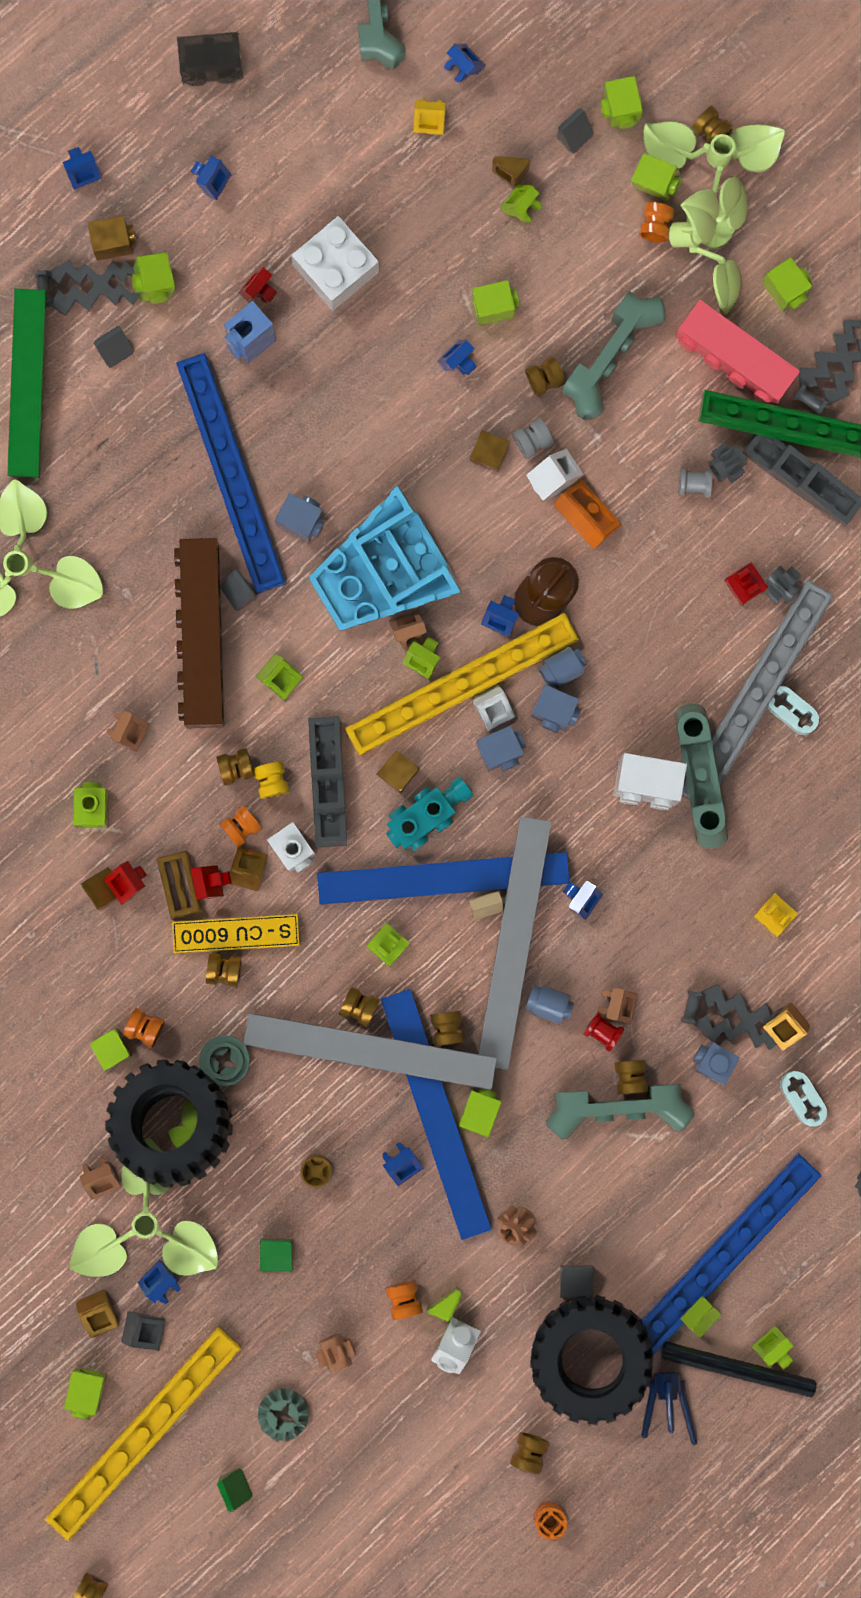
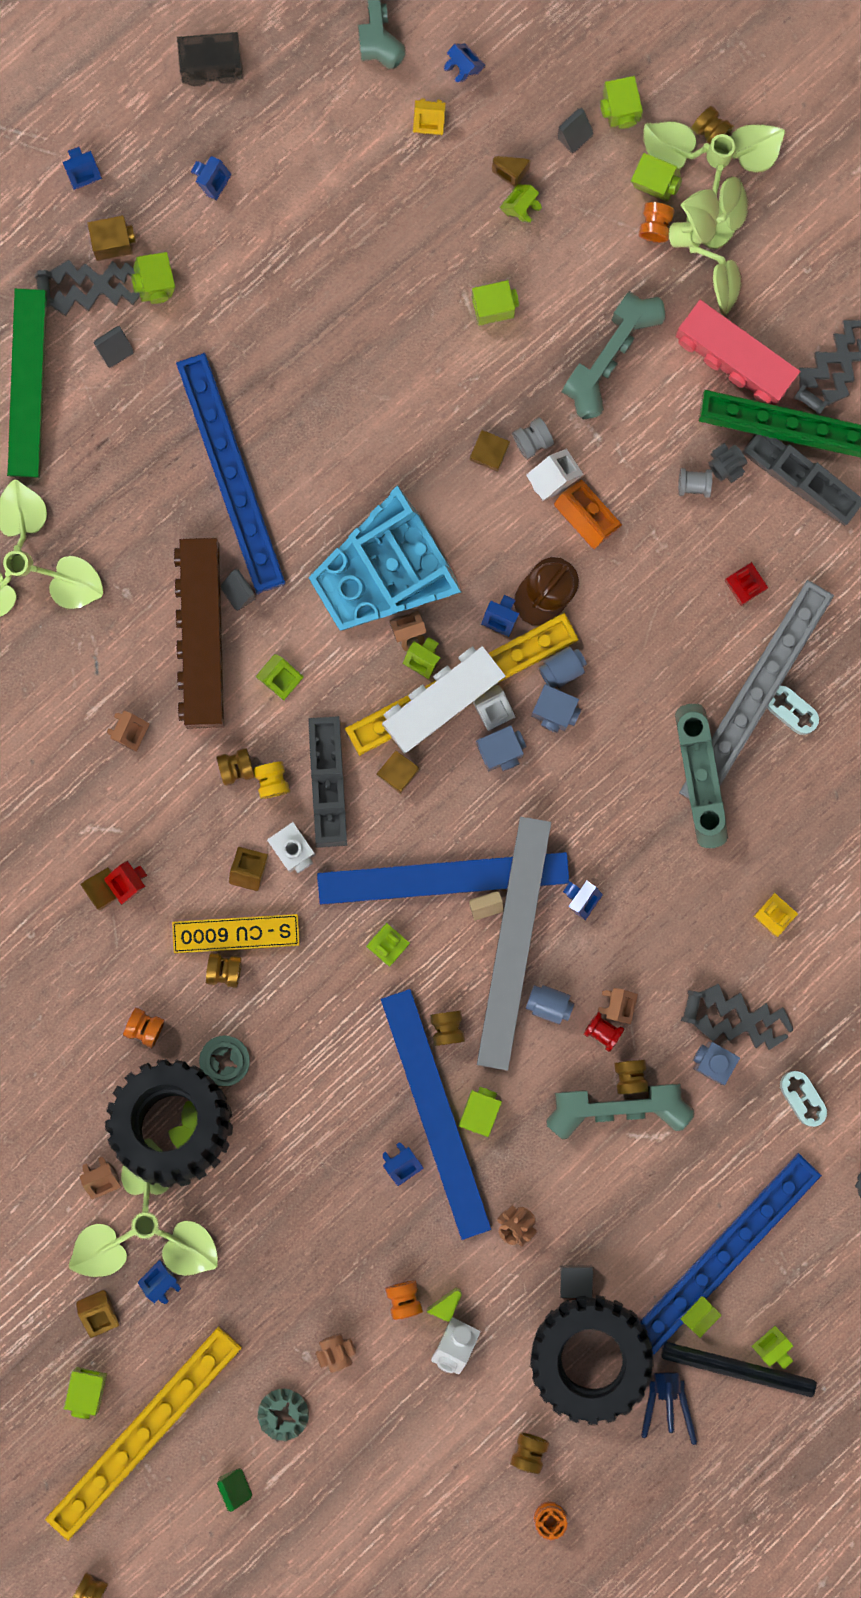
lime brick [73,782,109,828] -> none
lime slope [89,1028,132,1071] -> none
dark grey slope [122,1311,165,1351] -> none
pearl gold tile [156,851,202,919] -> none
red tile [190,865,232,900] -> none
orange wheel [219,804,263,848] -> none
medium blue brick [224,301,276,364] -> none
red tile [238,267,277,303] -> none
light grey tile [243,1013,497,1090] -> none
green slope [260,1239,293,1272] -> none
sand blue brick [275,493,326,543] -> none
white brick [291,216,379,311] -> none
pearl gold wheel [300,1155,333,1188] -> none
pearl gold wheel [339,986,380,1028] -> none
teal brick [385,776,474,851] -> none
blue tile [437,340,477,375] -> none
pearl gold wheel [525,356,566,397] -> none
white brick [613,753,687,811] -> none
lime brick [762,257,812,312] -> none
pearl gold slope [763,1003,810,1051] -> none
dark grey gear [764,566,802,604] -> none
none -> white brick [382,646,505,754]

